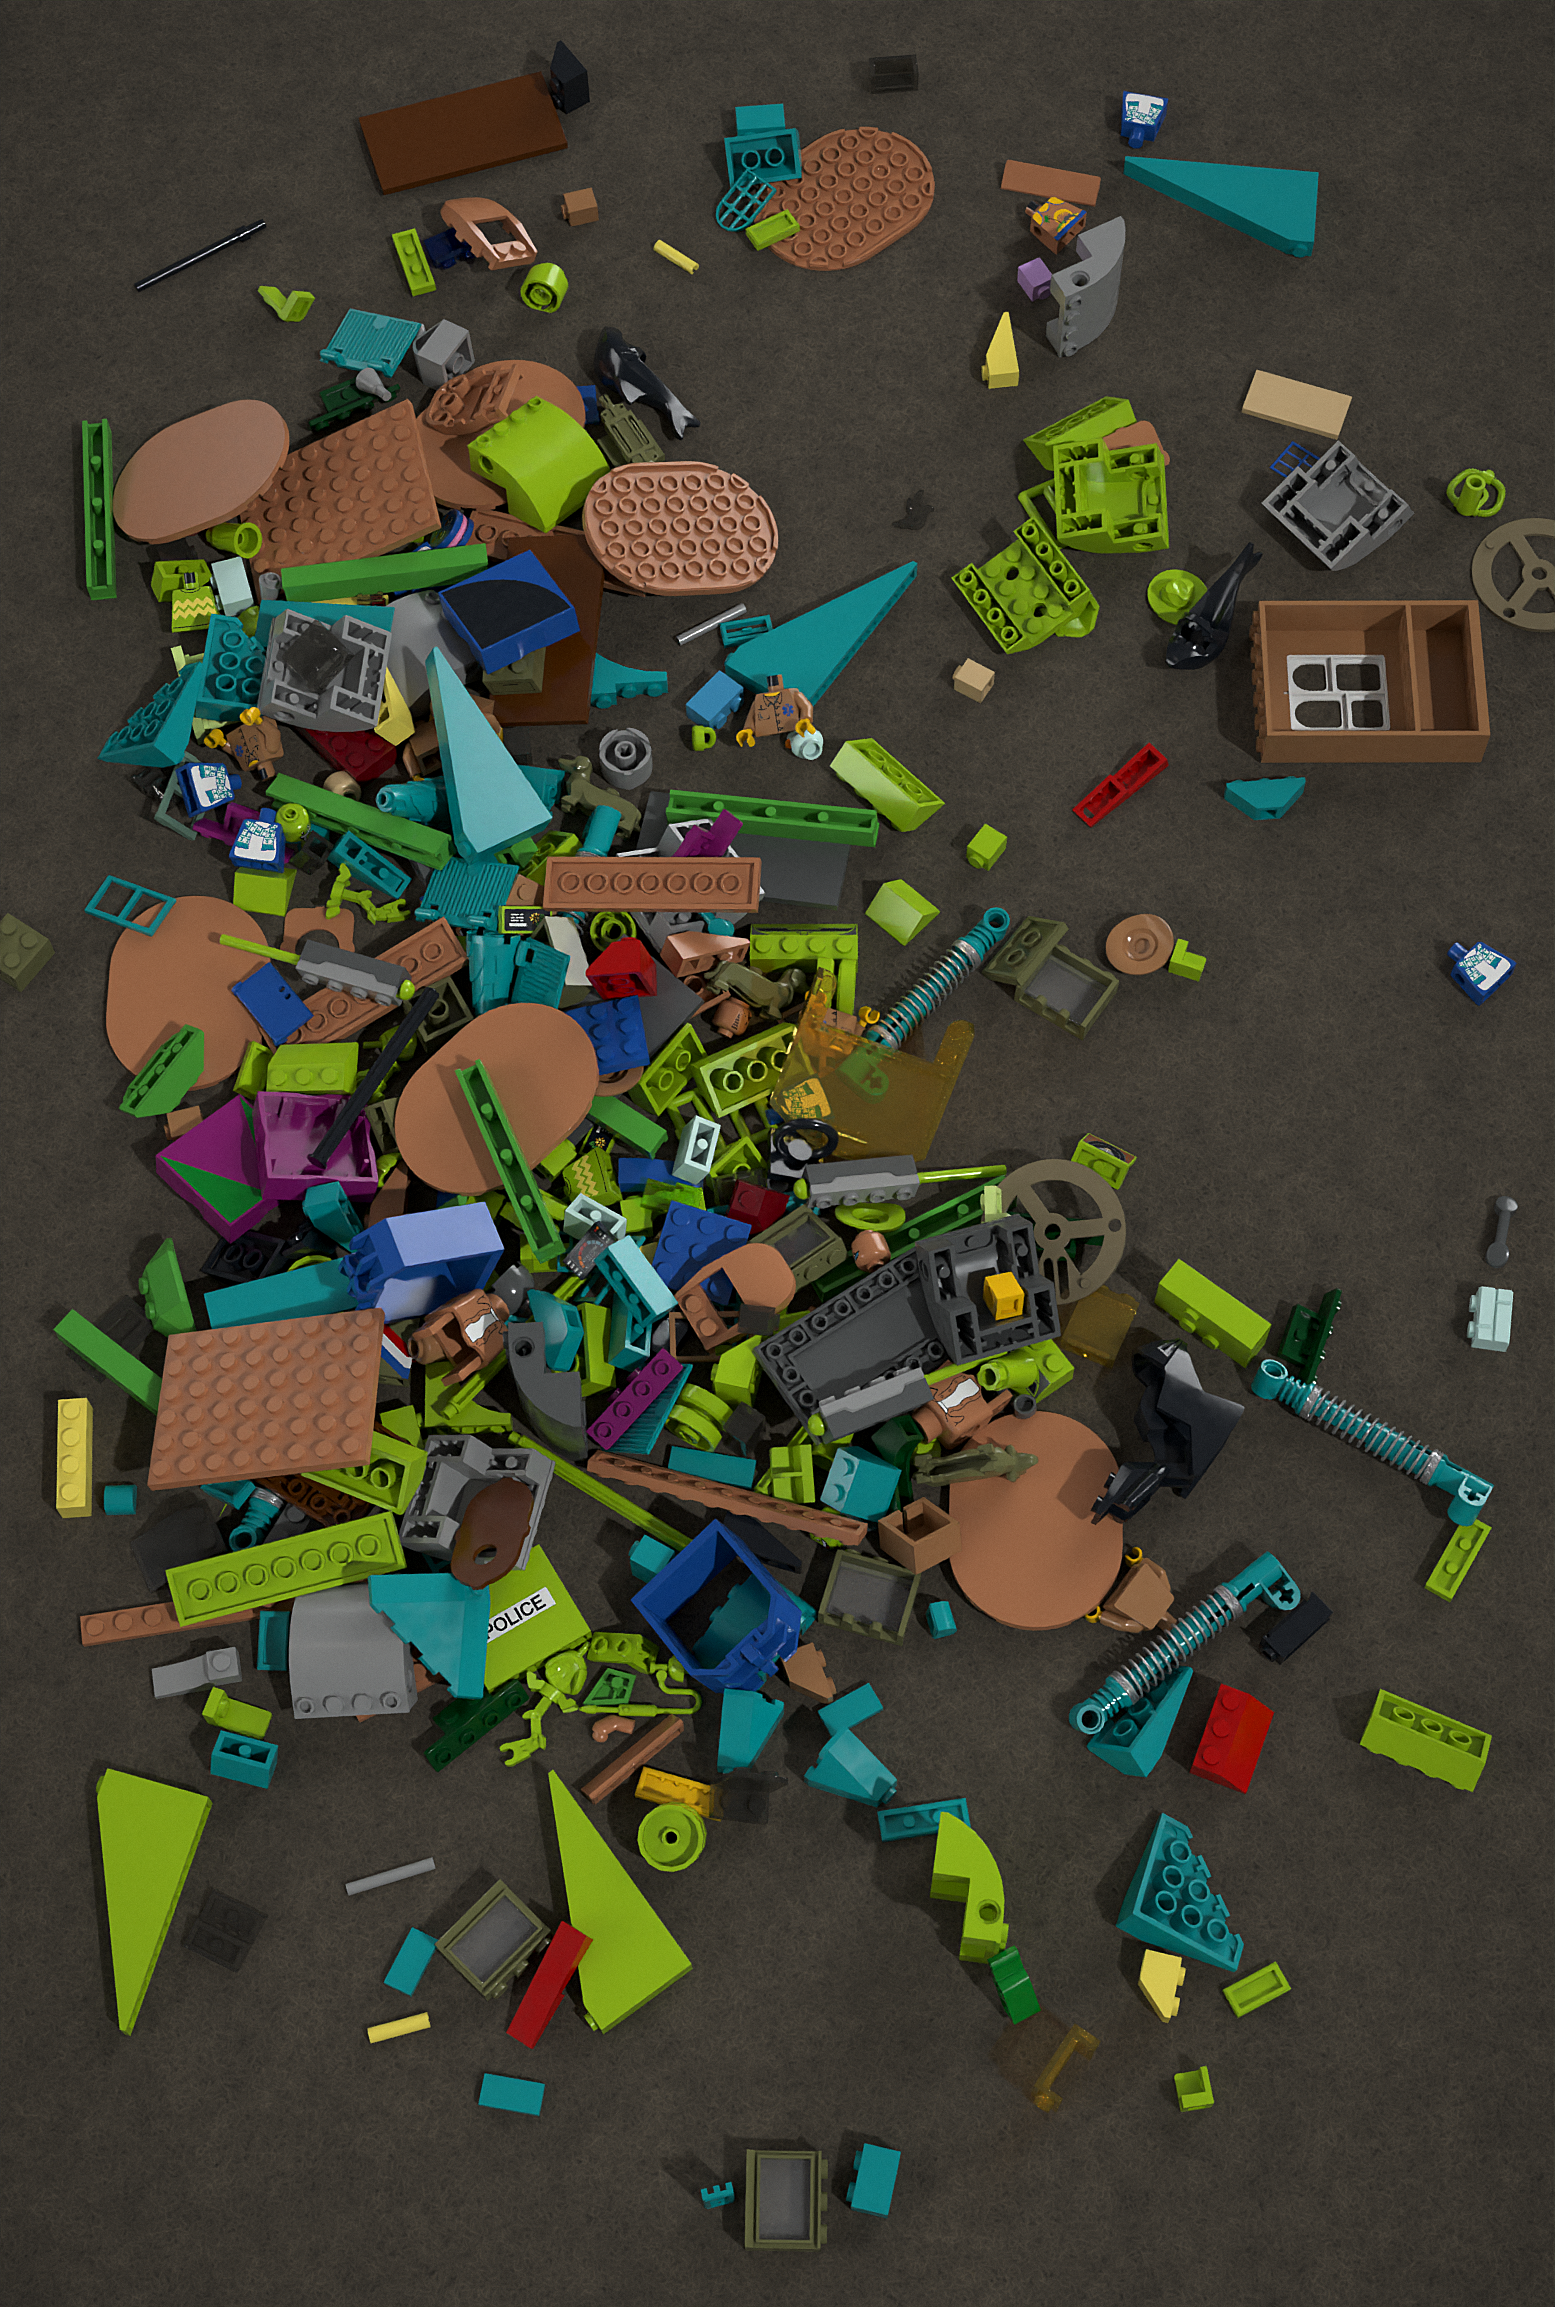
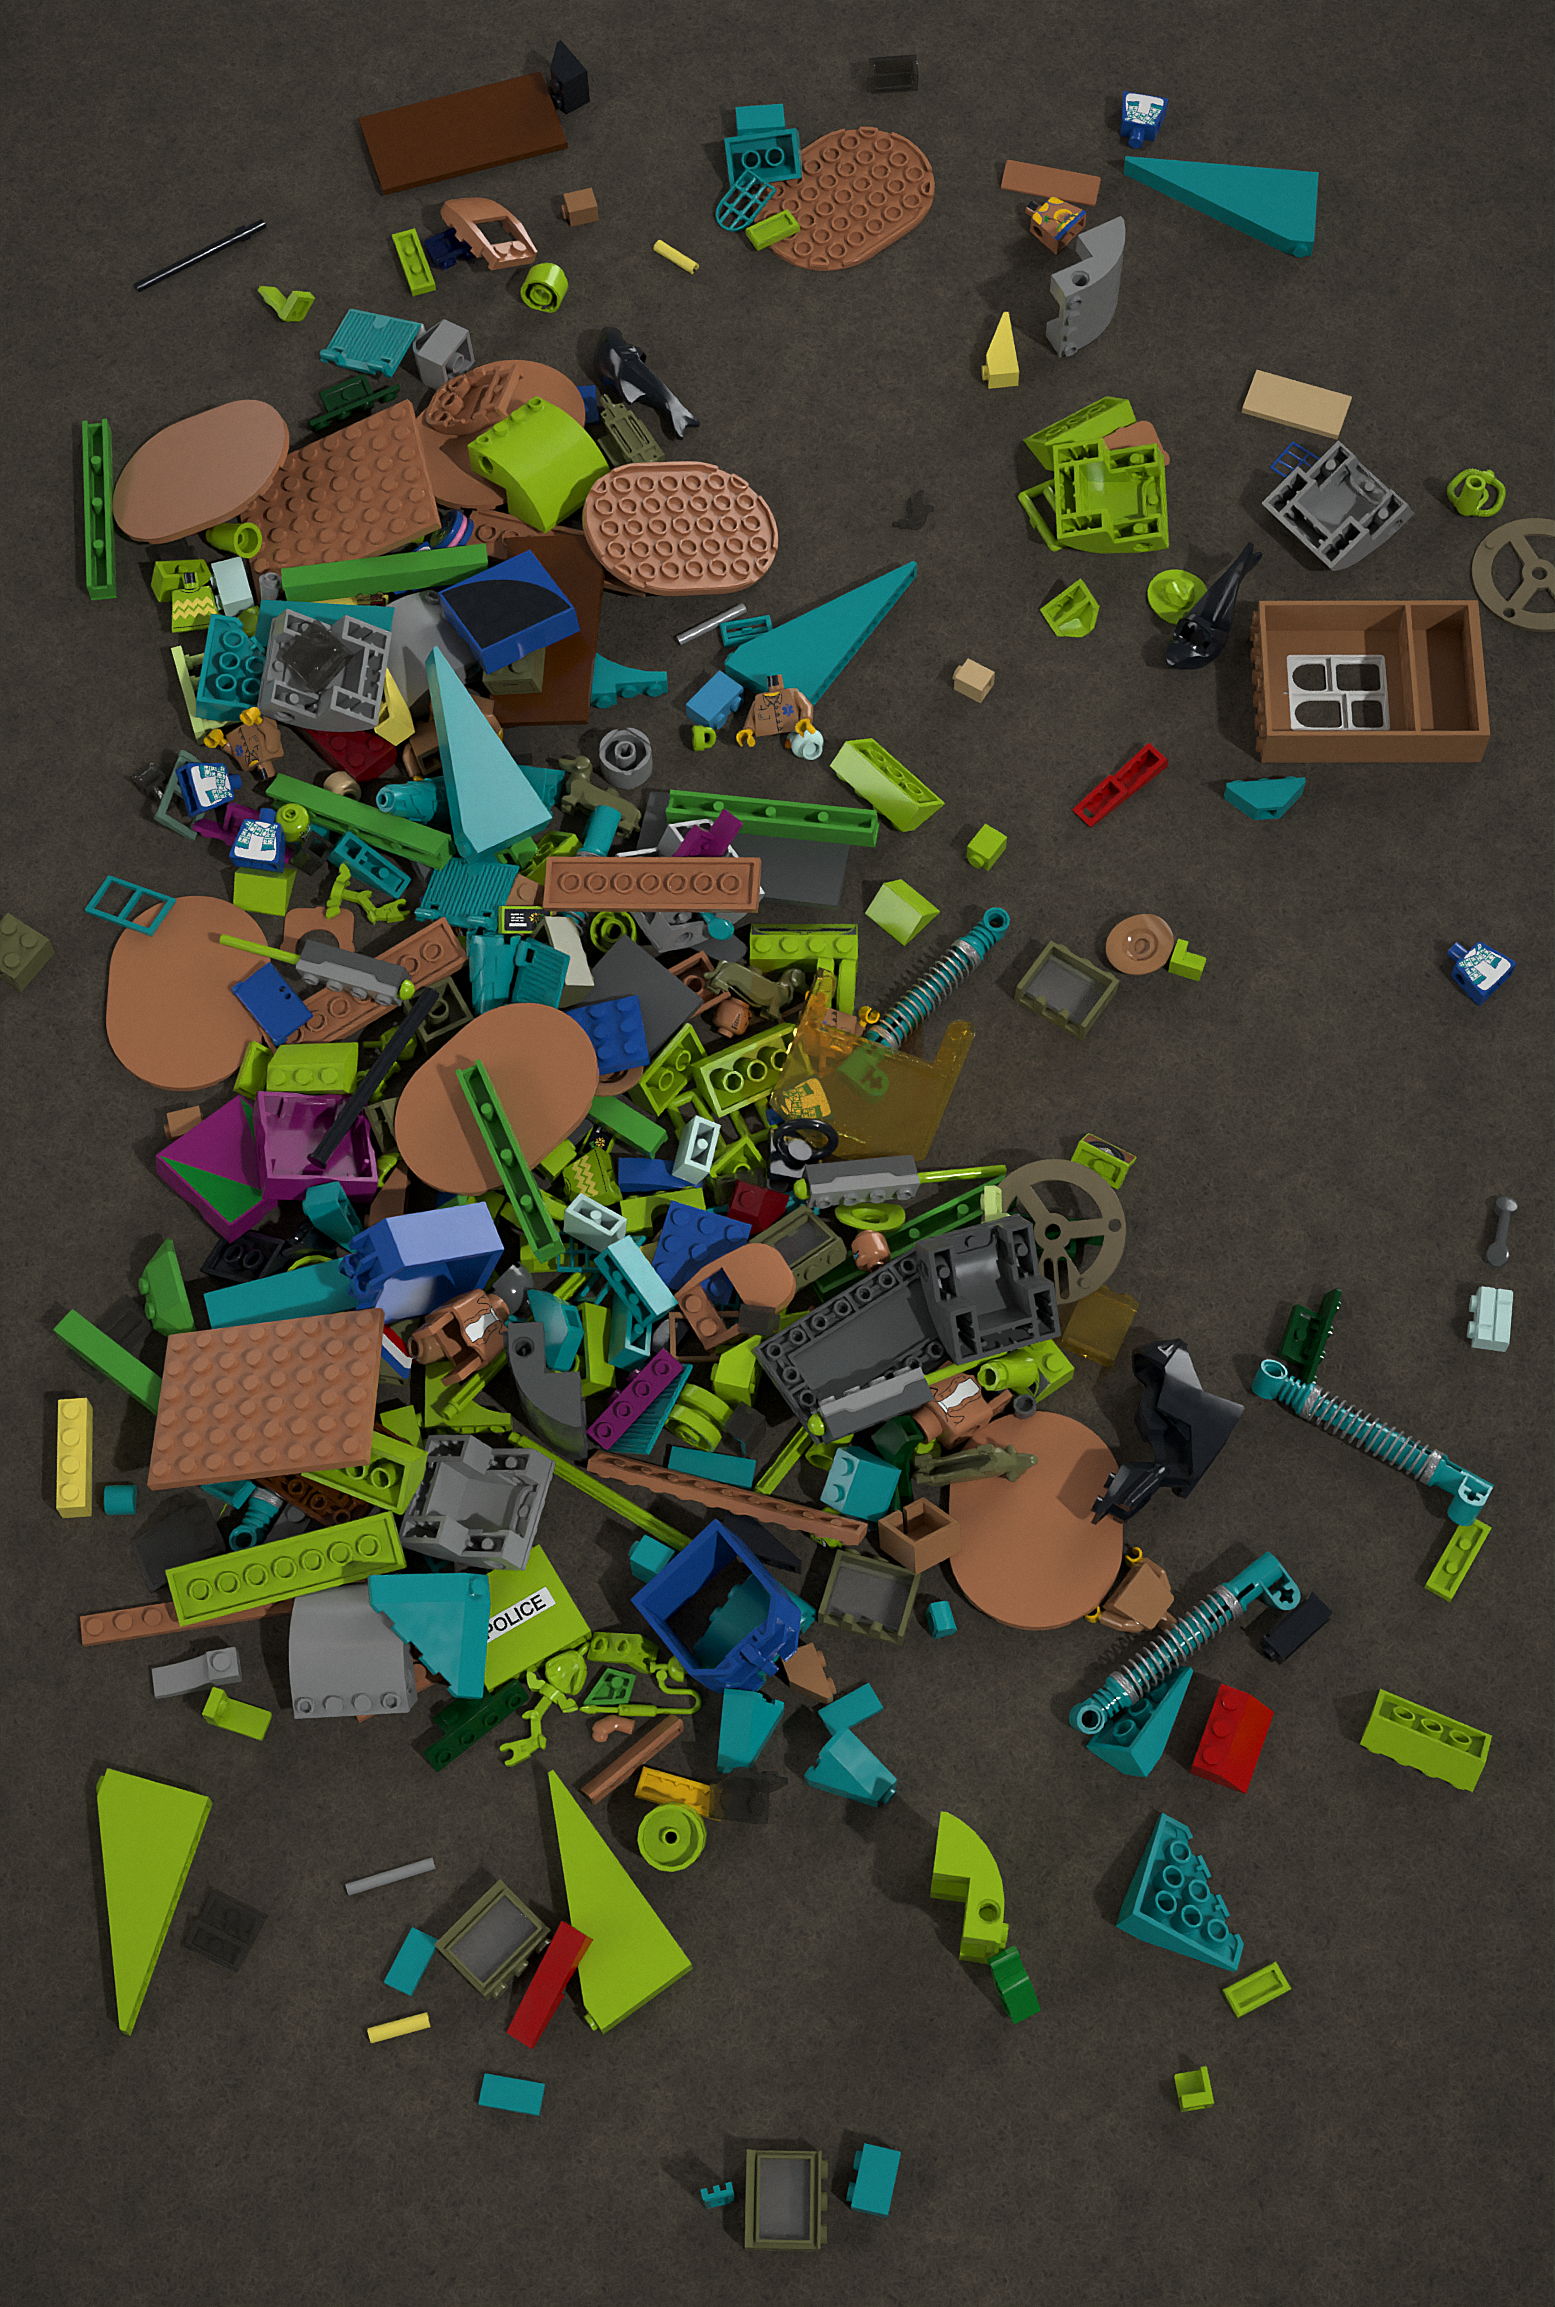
teal slope [98,661,204,768] -> none
bright green wedge [119,1024,204,1118] -> none
teal brick [211,1730,278,1789] -> none
teal tile [257,1611,291,1671] -> none
light grey cone [356,368,391,401] -> none
reddish brown piece [451,1477,534,1590] -> none
black tile [563,1221,618,1281] -> none
red slope [586,937,657,1000] -> none
clear neon green slope [640,1178,703,1213] -> none
nougat slope [660,931,750,978] -> none
lime panel [769,1444,815,1504] -> none
teal tile [877,1798,971,1842] -> none
lime slope [952,516,1091,654] -> none
olive tile [981,916,1069,986] -> none
yellow brick [983,1272,1024,1320] -> none
lavender brick [1017,257,1052,301] -> none
clear yellow panel [1031,2023,1101,2113] -> none
light yellow slope [1138,1949,1186,2023] -> none
lime brick [1154,1259,1272,1368] -> none

